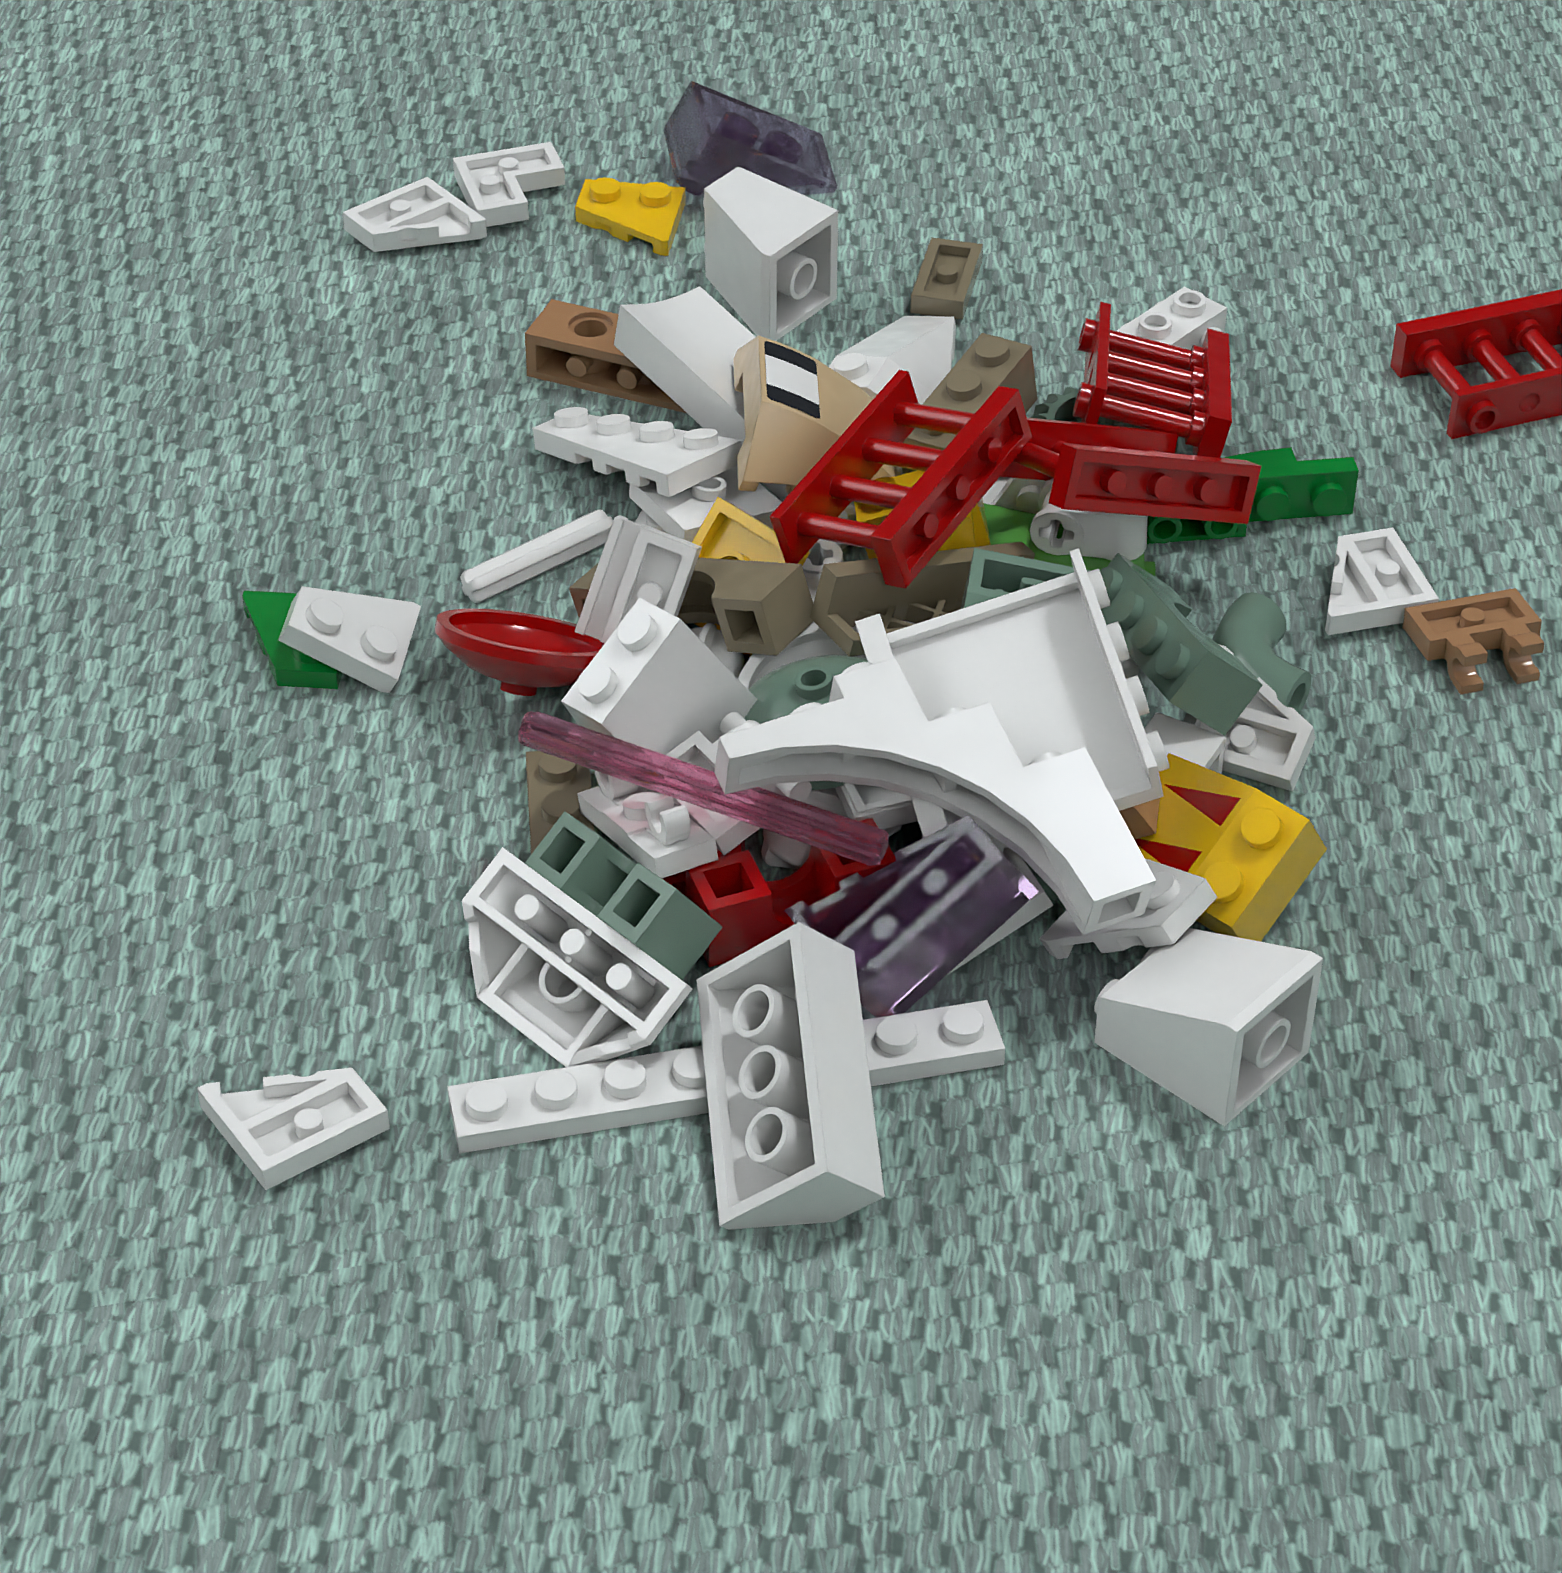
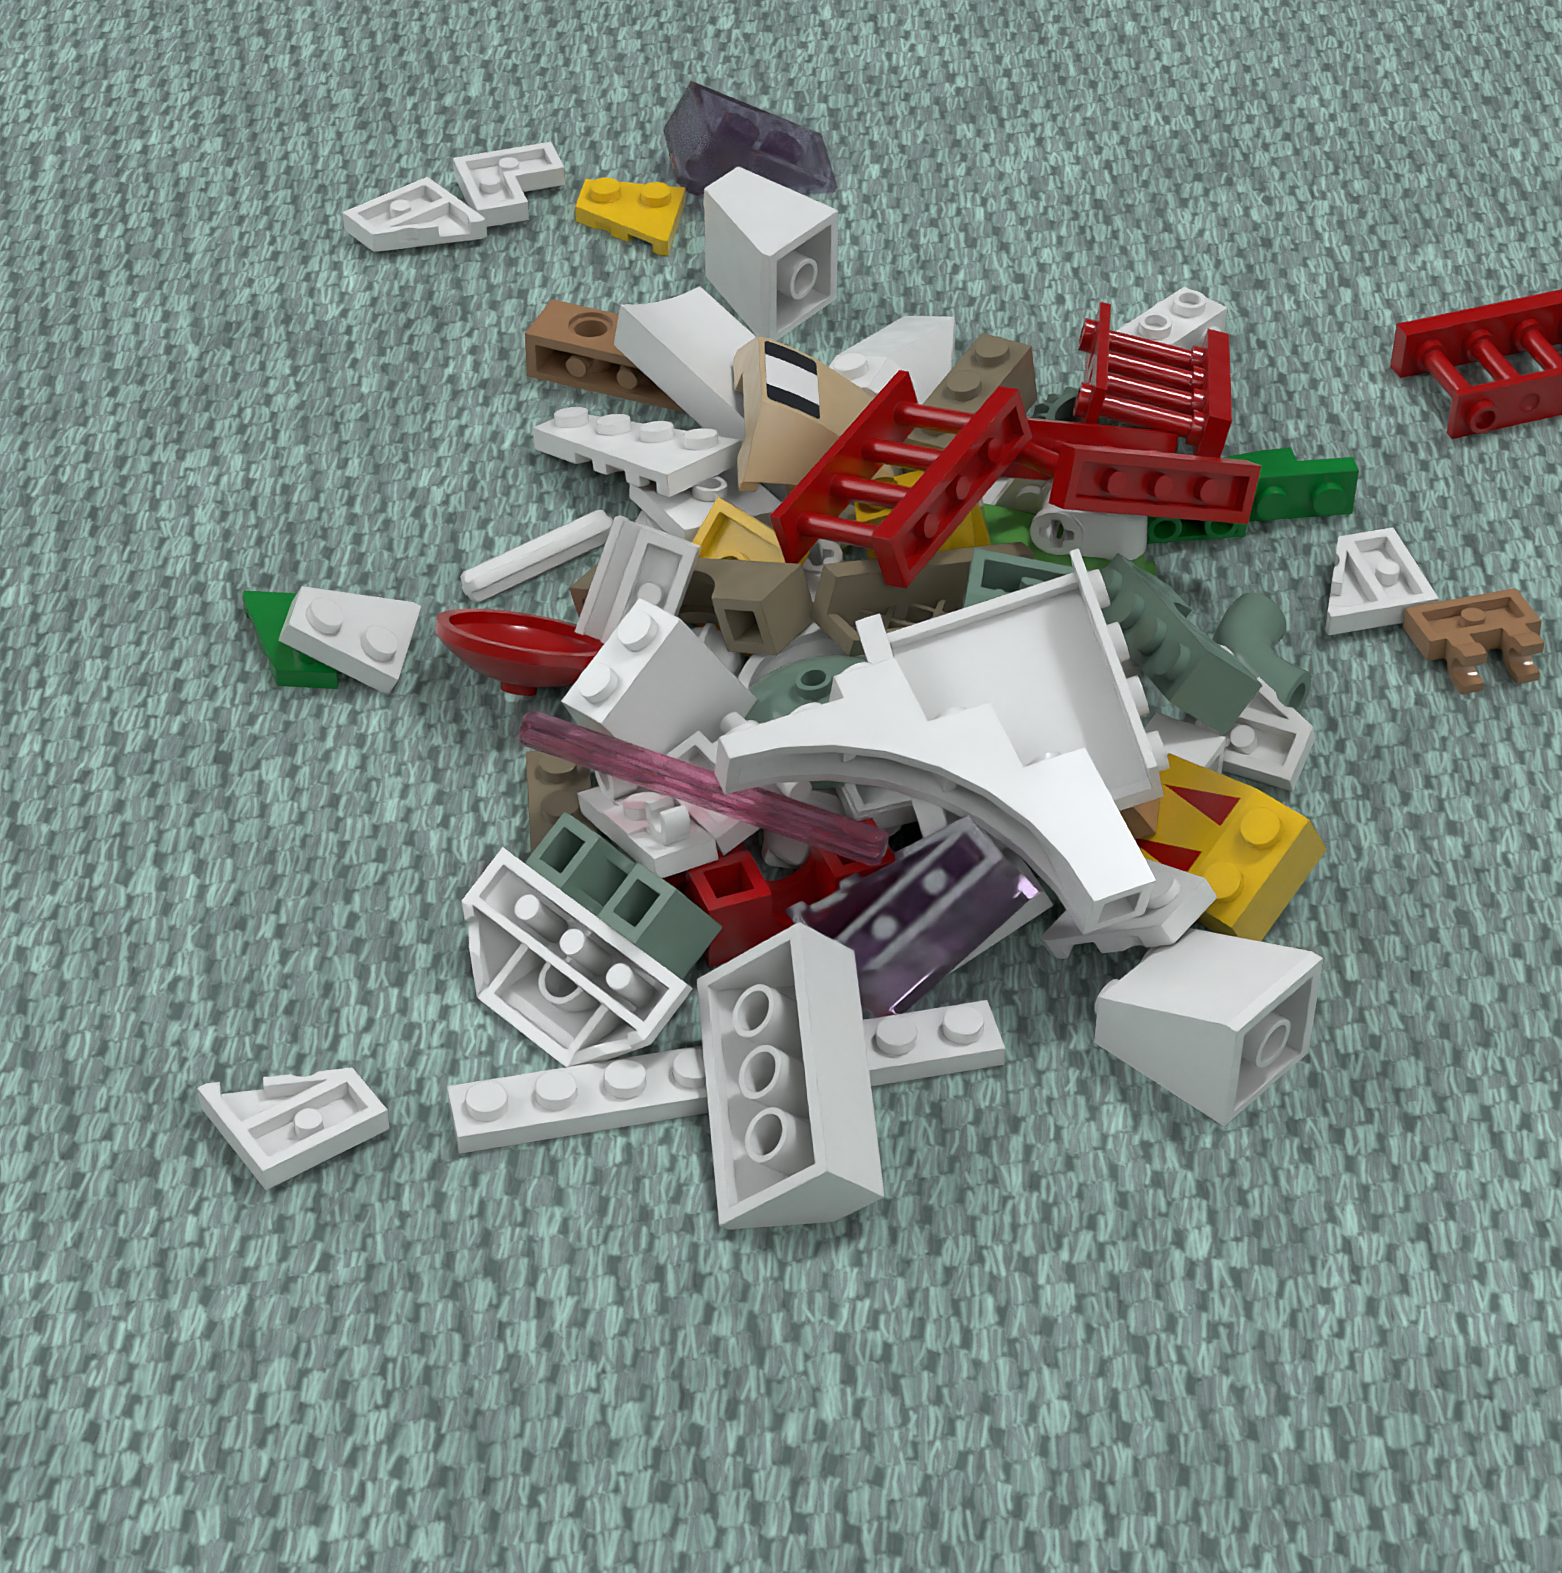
dark tan plate [910,237,983,320] -> none

